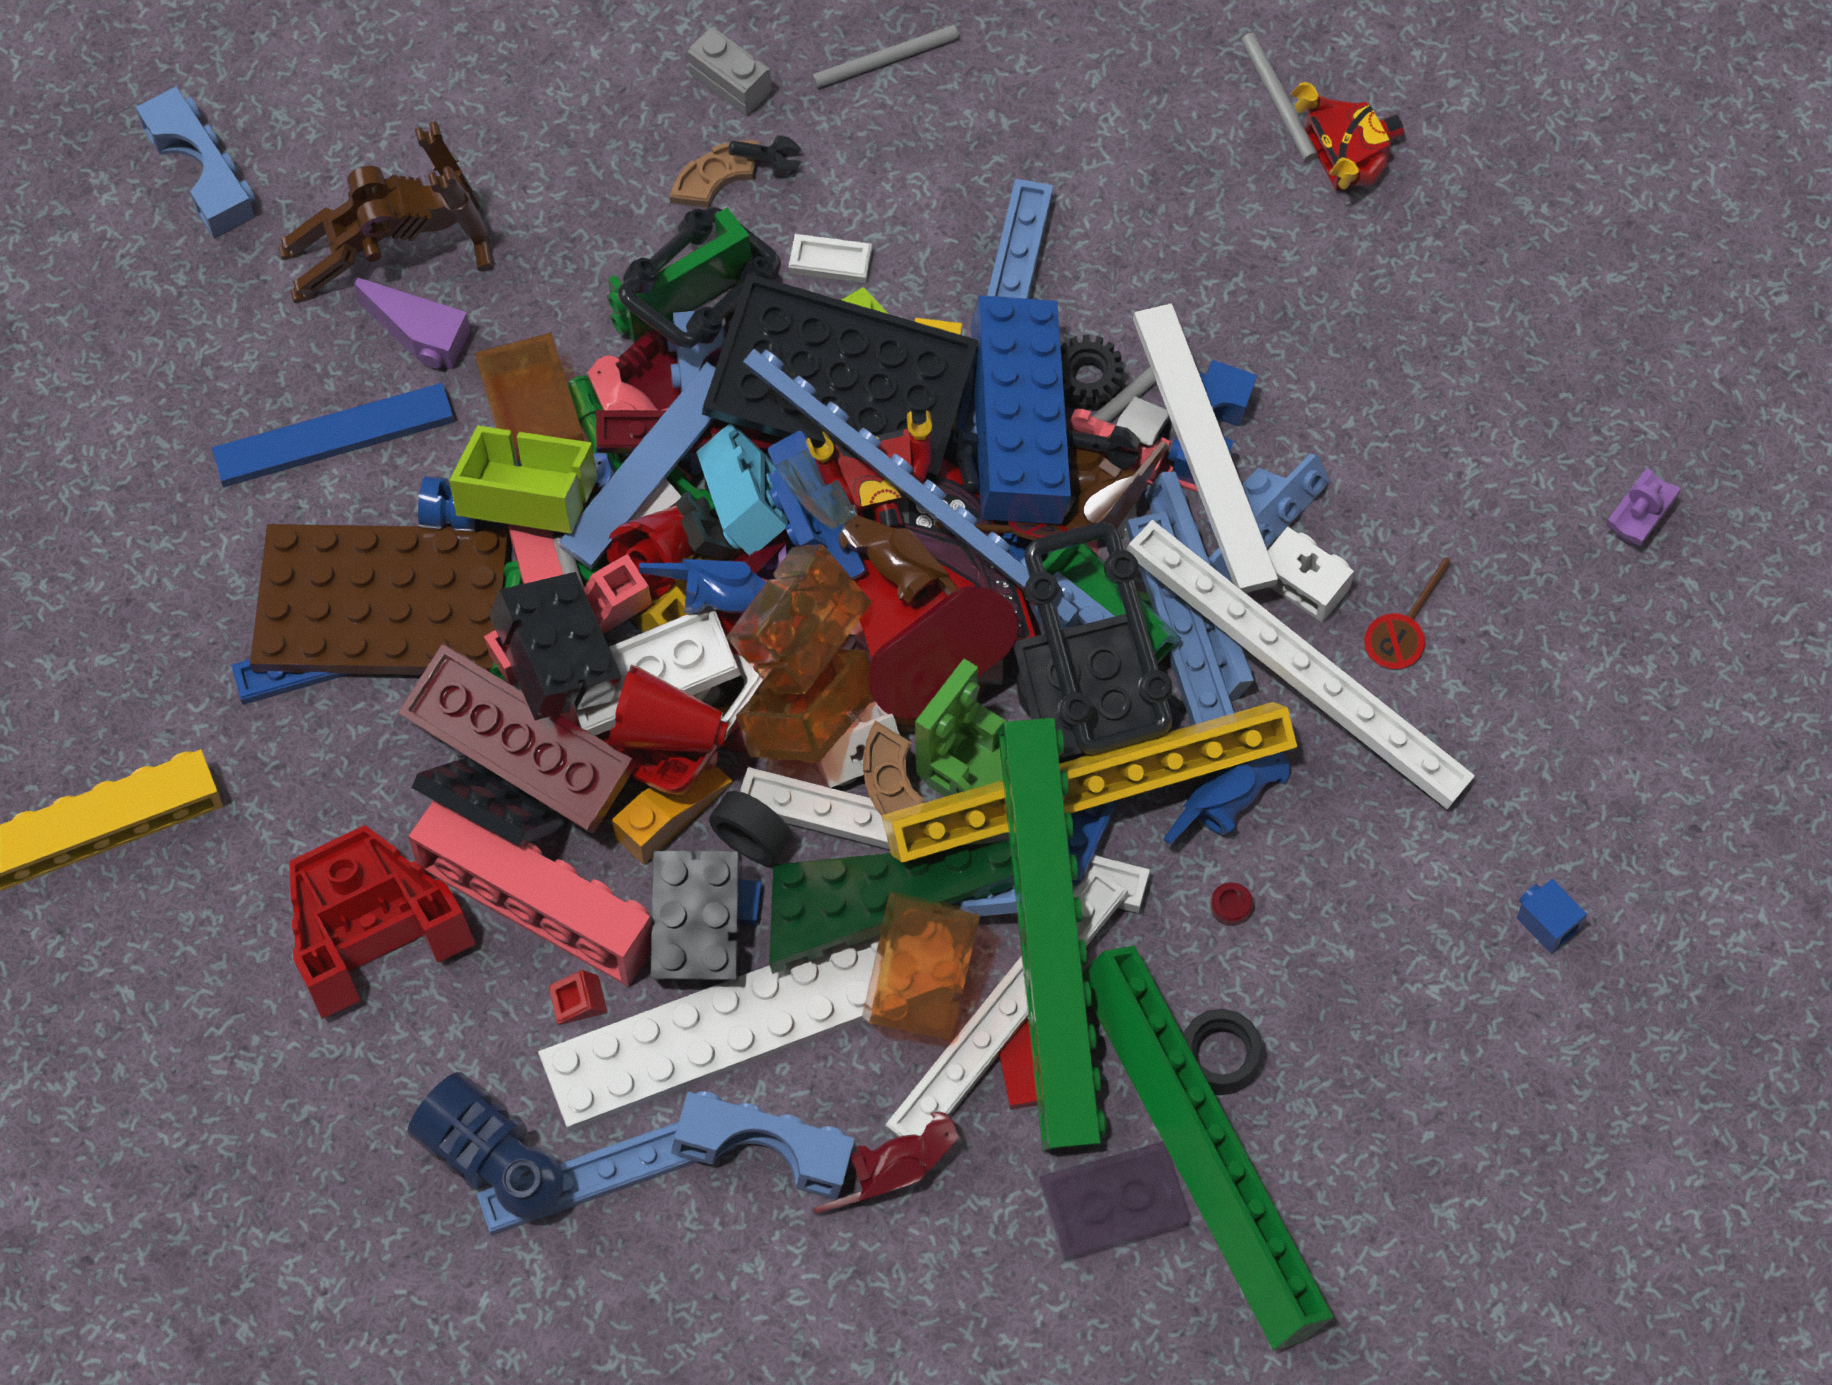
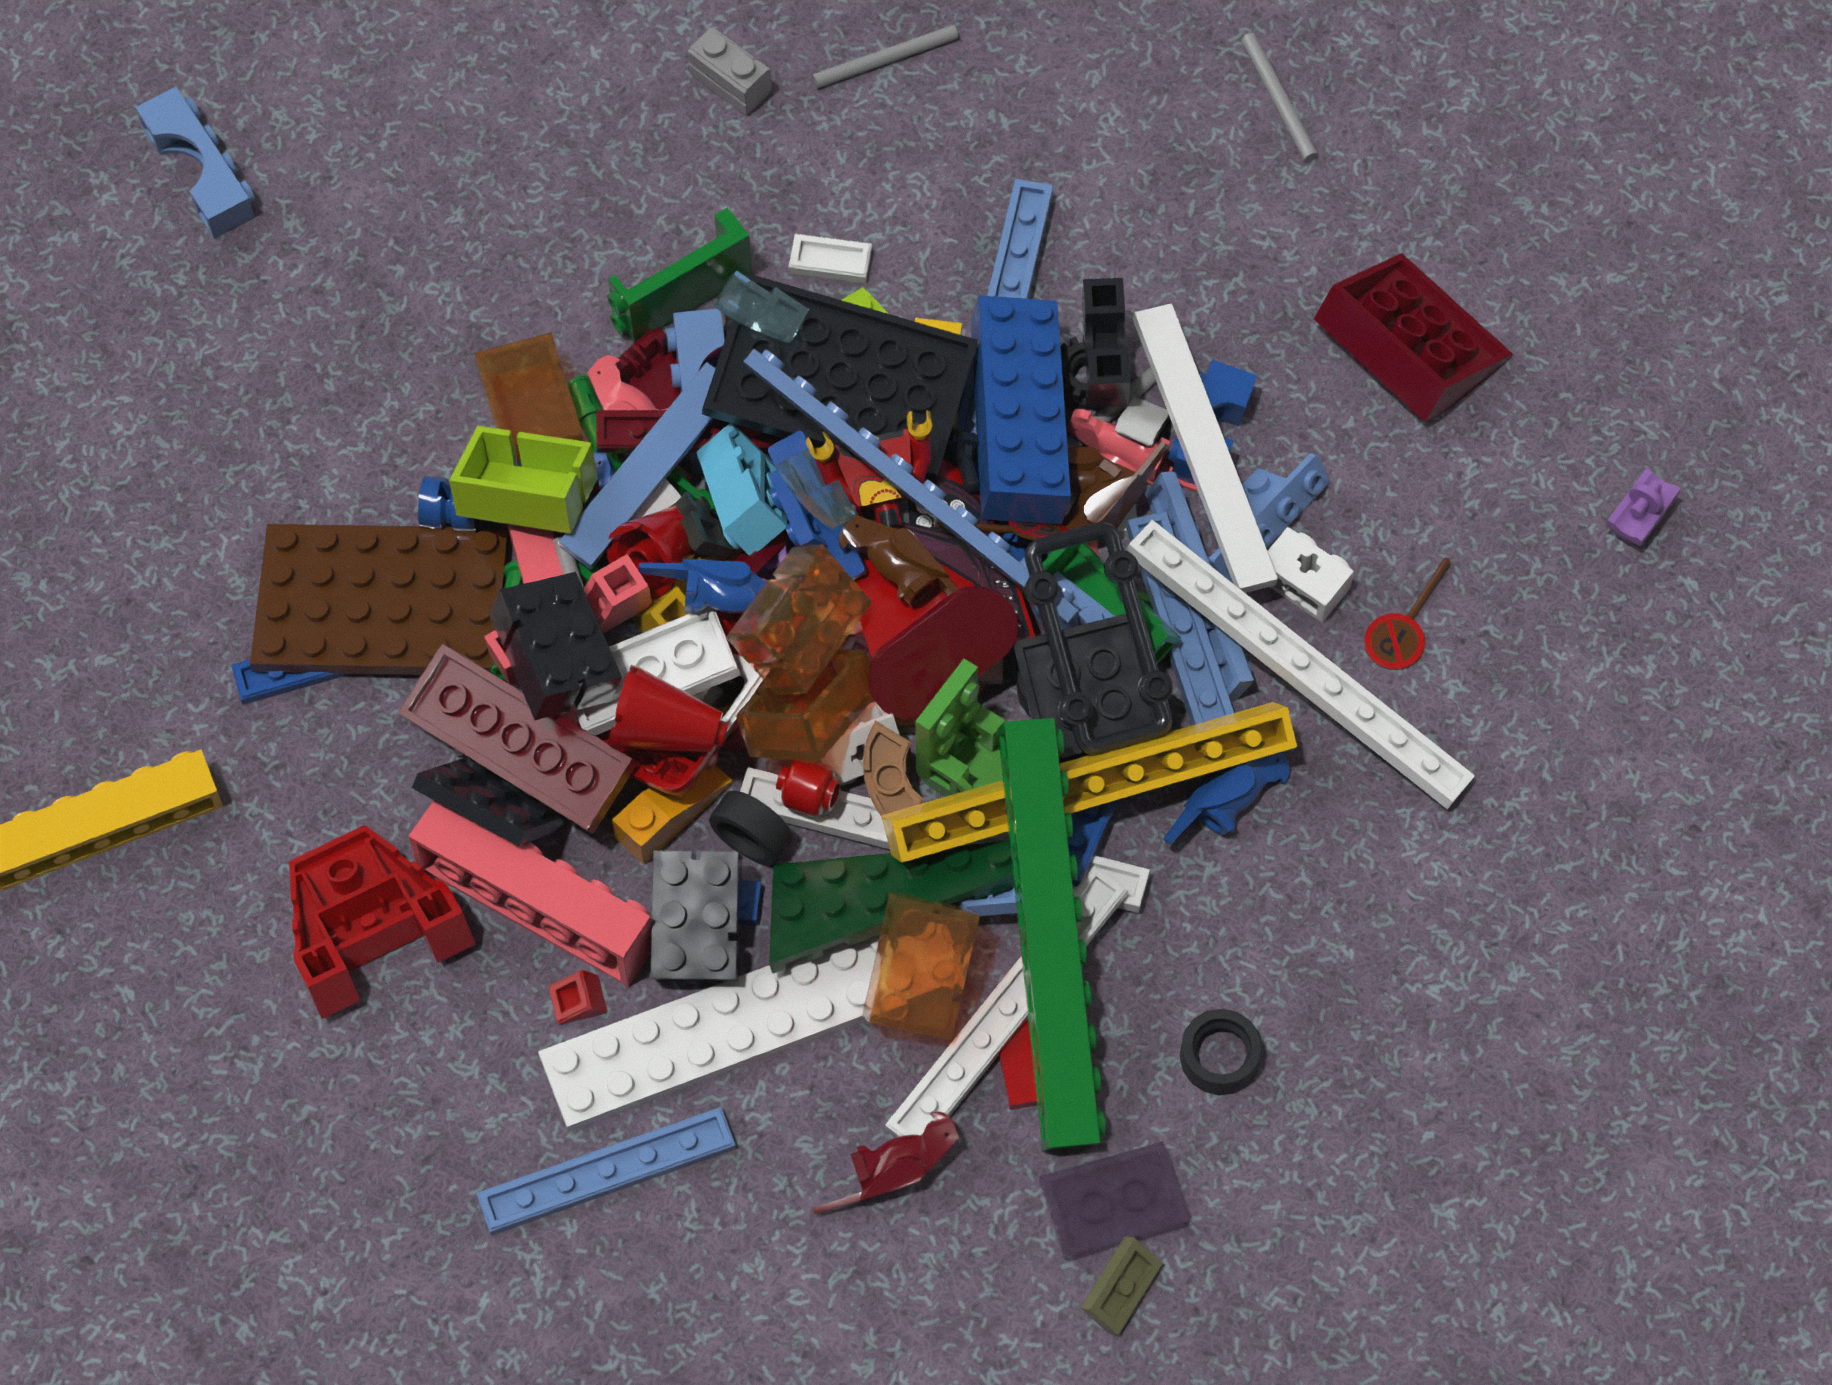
blue tile [211,382,454,487] -> none
reddish brown piece [278,122,493,303] -> none
medium lavender slope [354,277,470,370] -> none
dark blue cylinder [407,1072,564,1218] -> none
black bar [618,207,779,349] -> none
medium nougat tile [670,140,759,208] -> none
medium blue arch [671,1091,855,1200] -> none
black bar [728,135,802,178] -> none
black bar [1066,425,1141,469] -> none
green brick [1082,945,1333,1351] -> none
dark red tile [1210,882,1253,926] -> none
torso [1291,82,1404,191] -> none
blue brick [1517,878,1587,954] -> none
none -> clear light blue slope [714,271,809,343]
none -> red head [776,757,841,817]
none -> olive plate [1080,1236,1162,1335]
none -> black arch [1082,278,1130,408]
none -> dark red slope [1314,253,1513,422]

